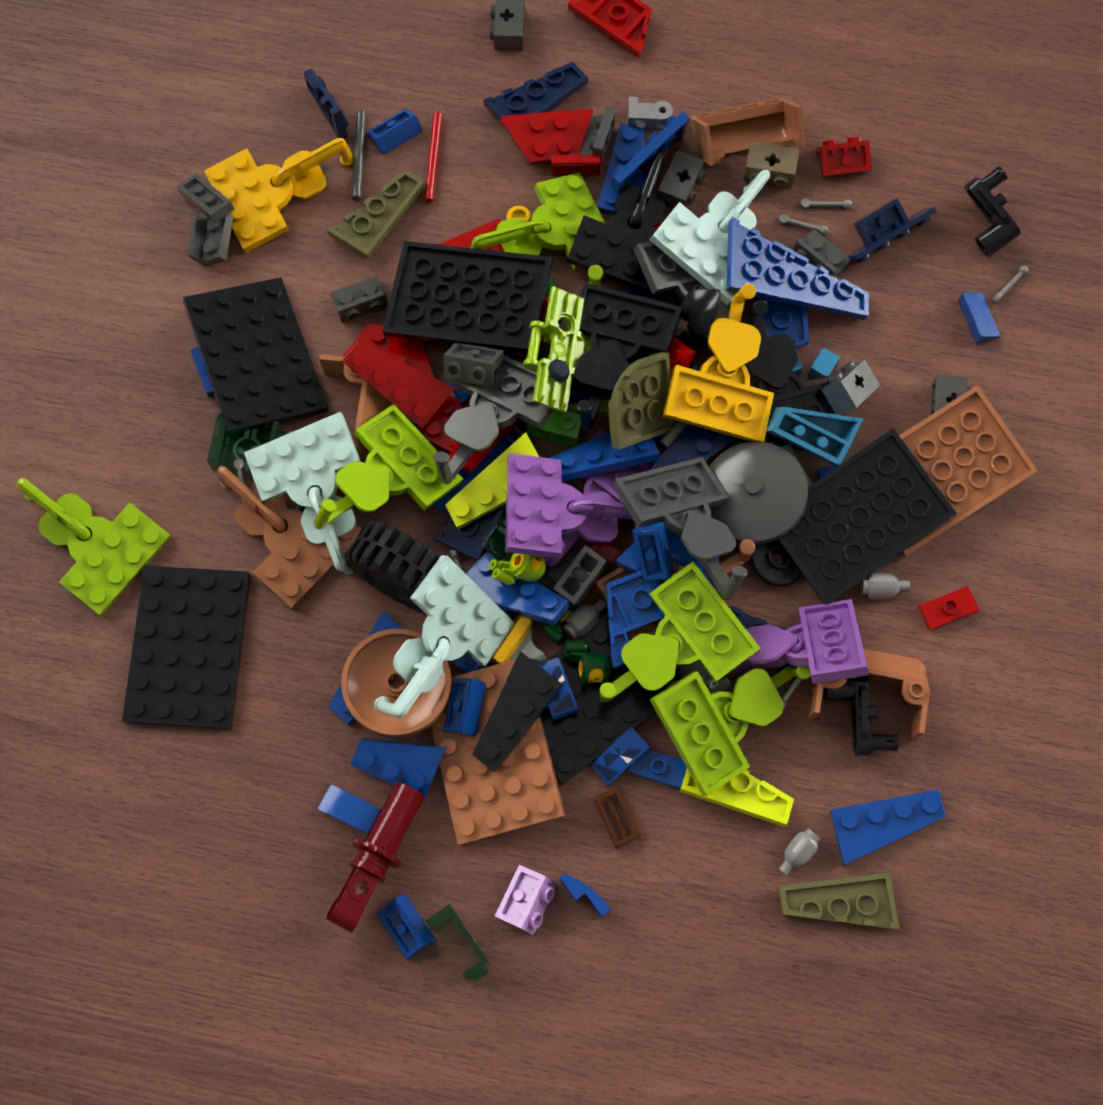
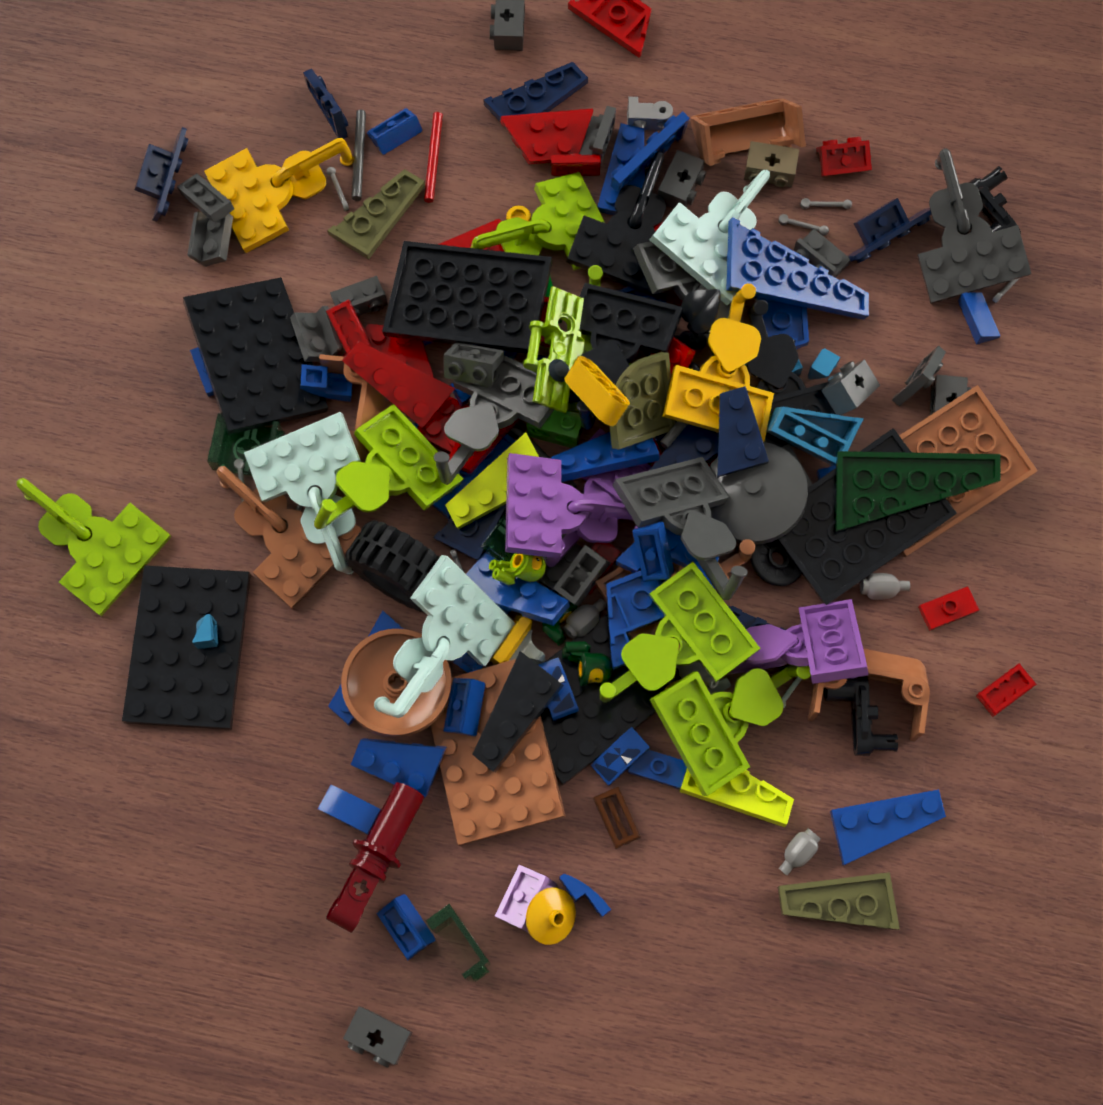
none -> dark blue bracket [134,127,189,222]
none -> dark azure slope [192,614,218,649]
none -> dark grey bracket [290,306,342,362]
none -> blue slope [300,364,352,402]
none -> light grey hinge [326,167,349,211]
none -> red plate [326,299,372,353]
none -> dark grey brick [343,1006,413,1068]
none -> yellow dish [526,887,576,945]
none -> yellow beam [564,356,630,426]
none -> dark blue wing [717,386,769,478]
none -> dark green wing [836,451,1001,532]
none -> dark grey wing [892,345,946,406]
none -> dark grey plate [917,148,1032,304]
none -> red plate [976,663,1037,717]

